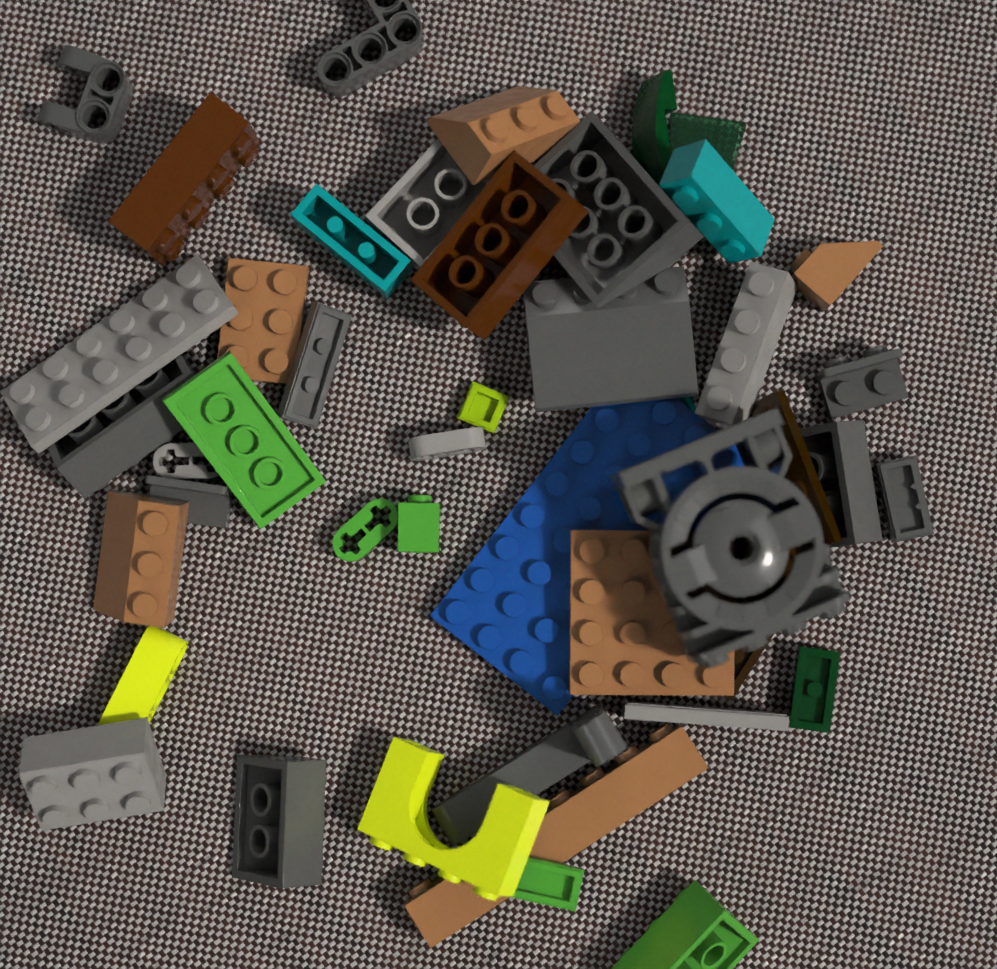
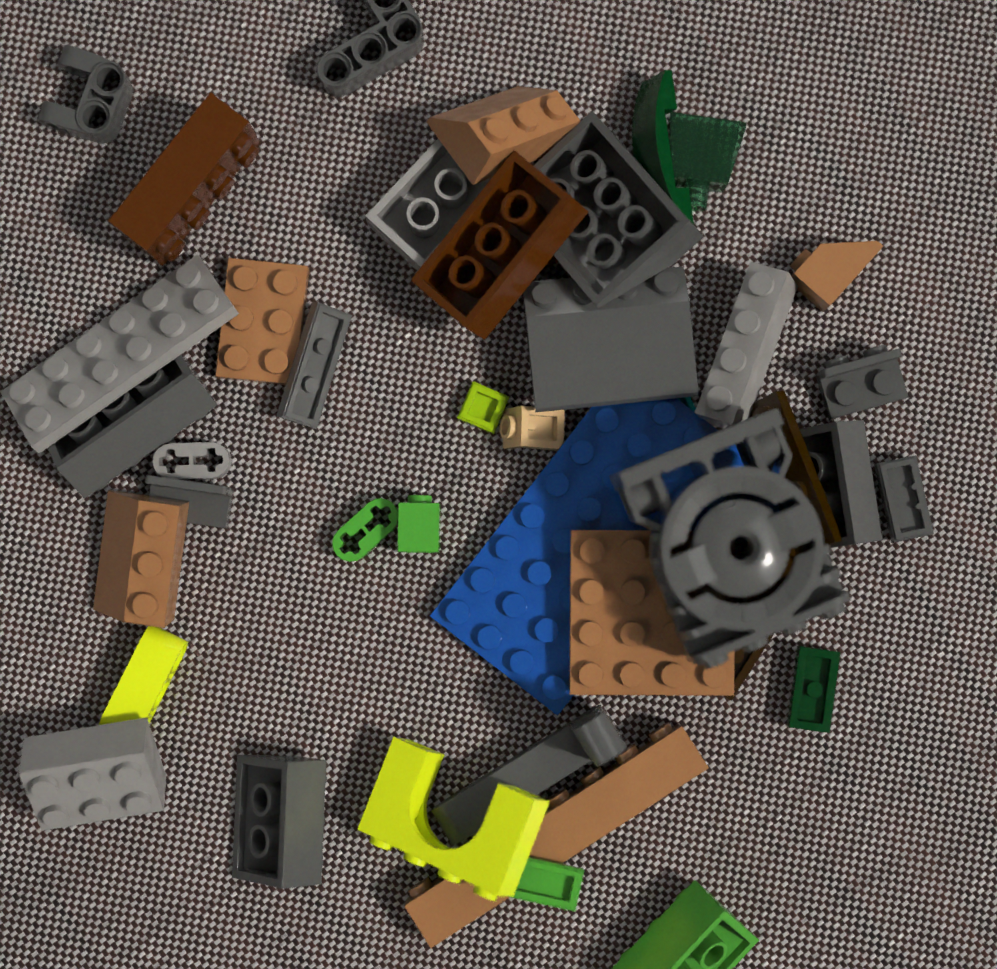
bright green plate [162,350,326,529] -> none
teal brick [290,183,413,300] -> none
light grey beam [408,427,487,461] -> none
light grey tile [621,700,789,731] -> none
teal brick [659,139,775,264] -> none
none -> tan bracket [500,406,565,450]

